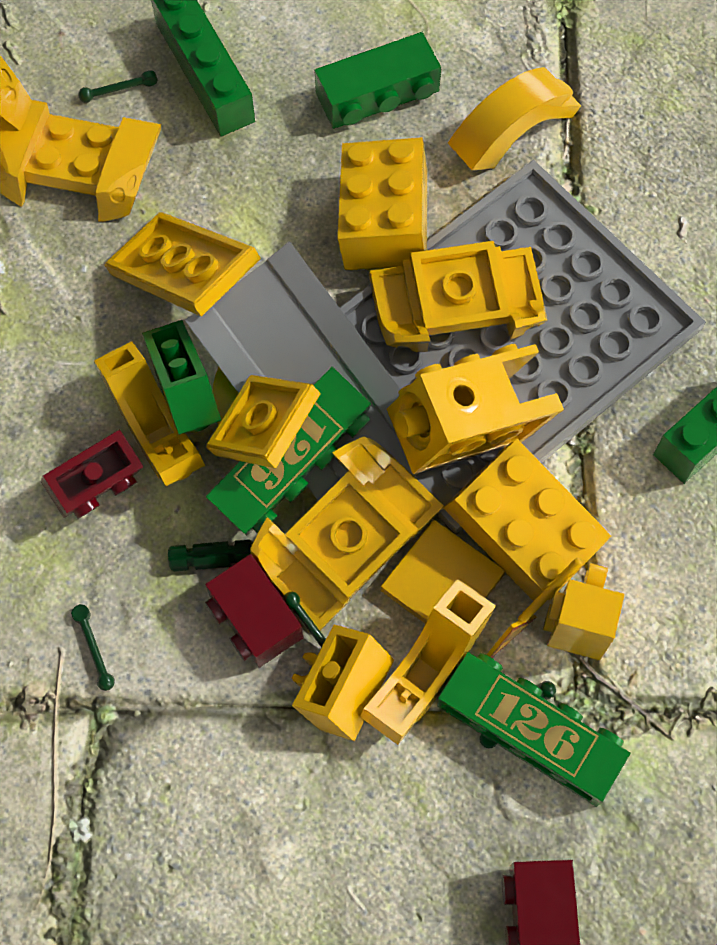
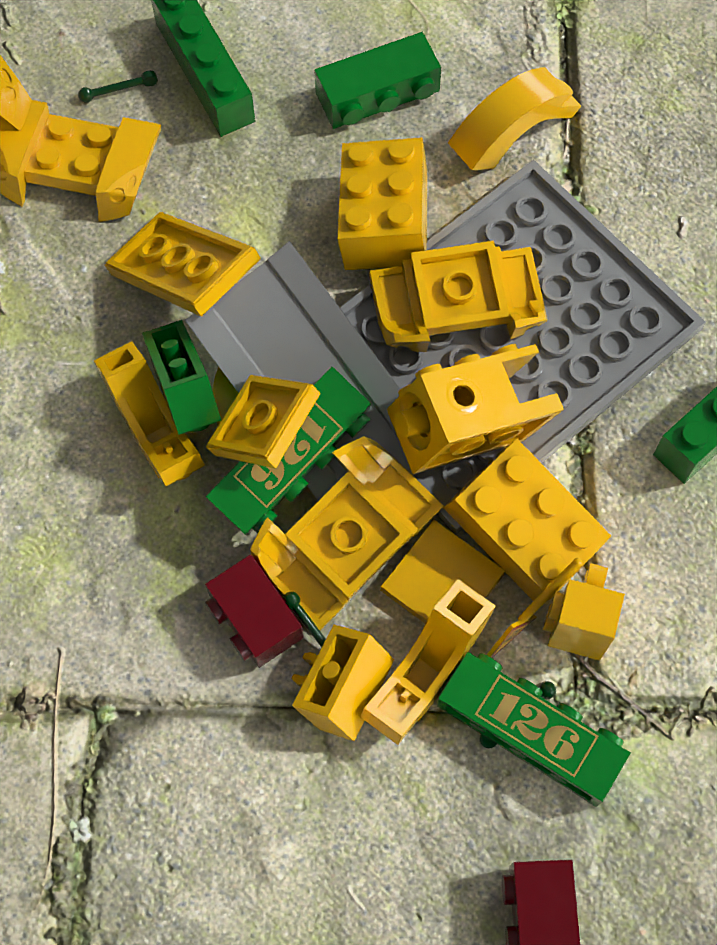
dark red brick [40,429,143,519] -> none
dark green hinge [71,604,115,691] -> none
dark green axle [168,539,253,572] -> none

